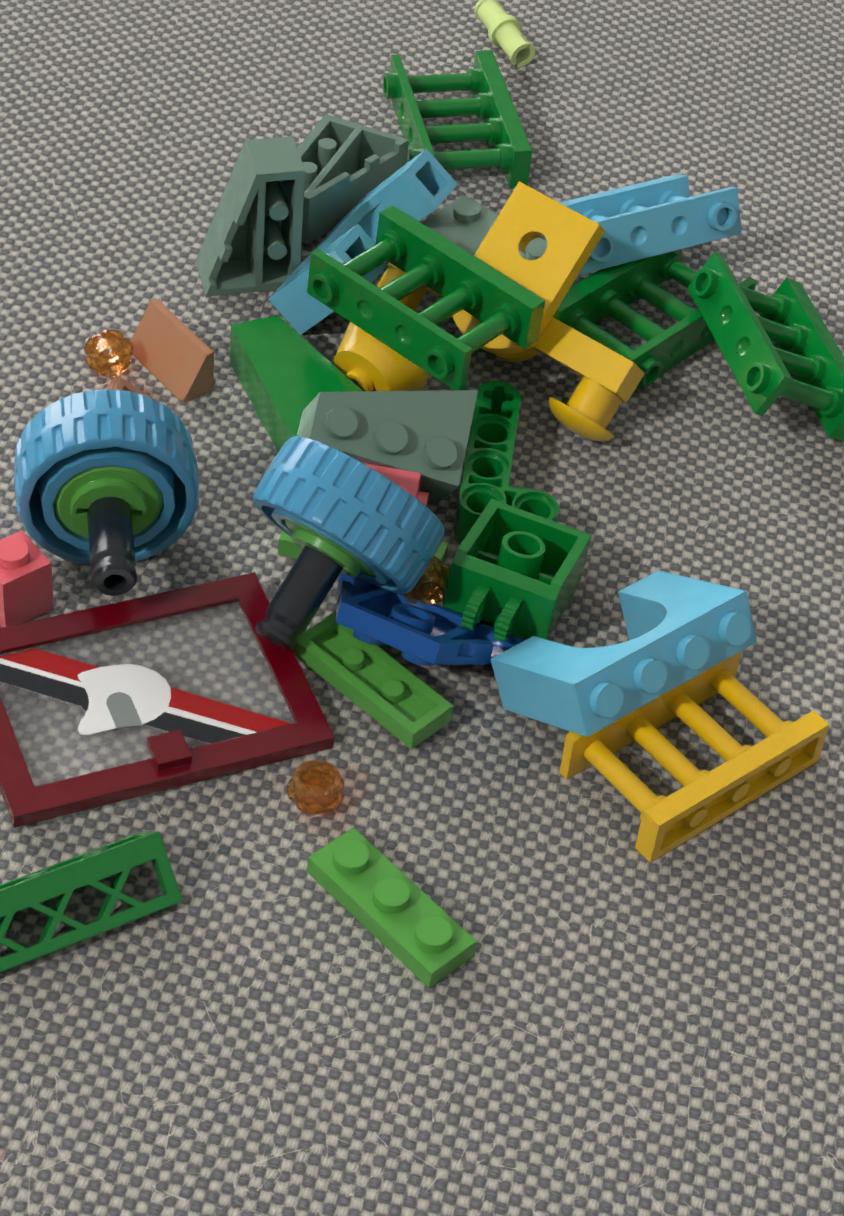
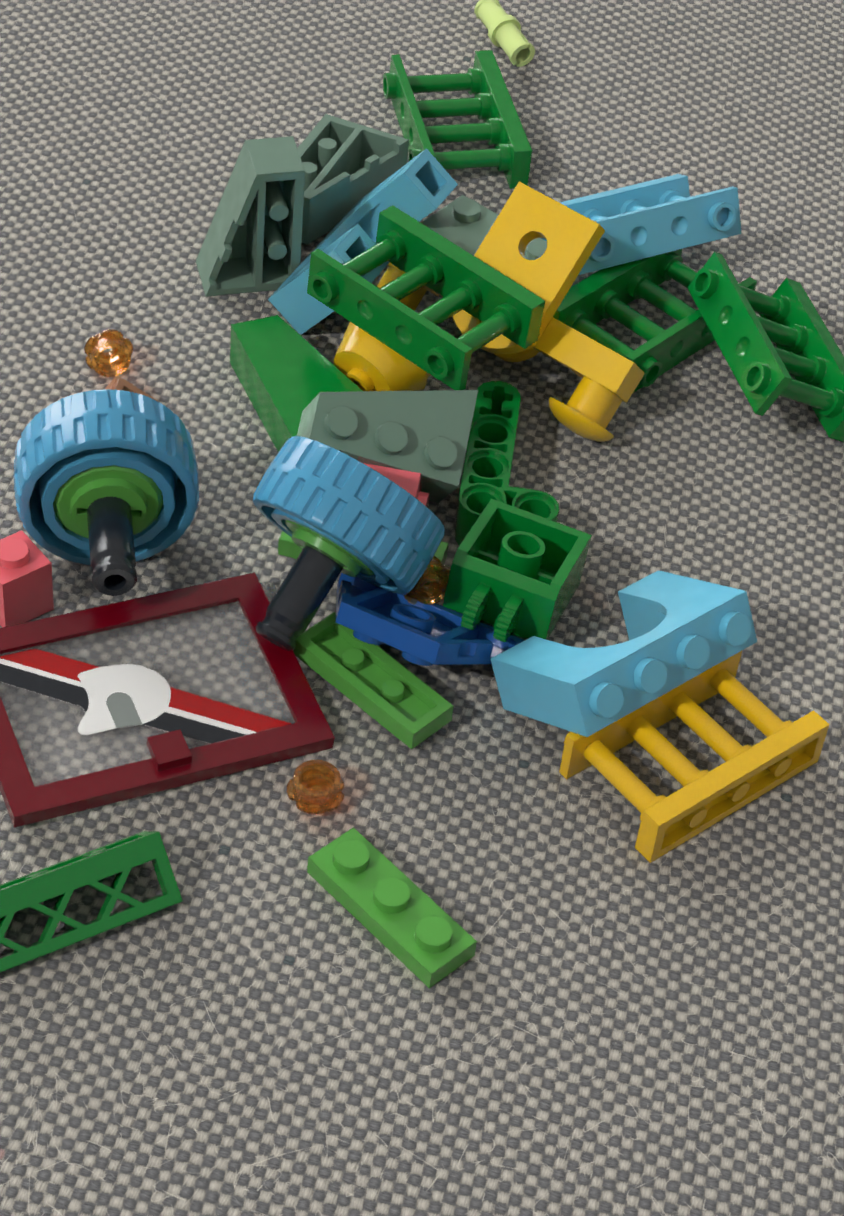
nougat slope [129,299,214,403] -> none

